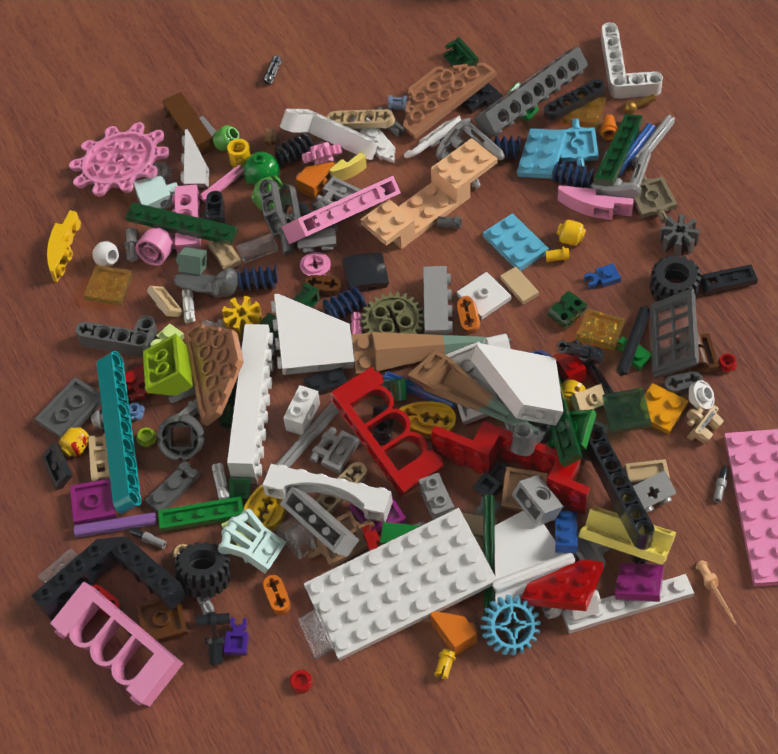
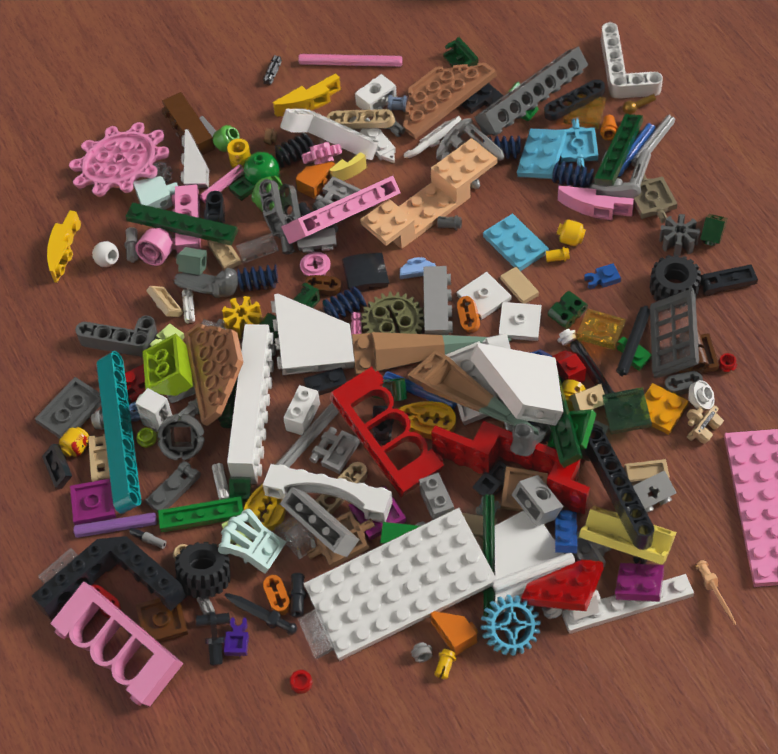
clear yellow plate [84,265,133,306] -> none
red plate [362,524,380,551] -> none
black pin [557,340,604,365] -> none
light grey piece [713,466,728,503] -> none
none -> white brick [136,388,172,432]
none -> black sword [225,593,297,635]
none -> dark green tile [229,177,254,201]
none -> yellow slope [273,73,341,117]
none -> black pin [289,573,306,618]
none -> bright pink axle [299,54,403,67]
none -> white brick [355,74,397,110]
none -> light blue plate [400,257,436,279]
none -> light grey plate [411,642,432,663]
none -> white plate [499,302,542,341]
none -> white plate [558,329,577,346]
none -> dark green slope [700,214,728,246]

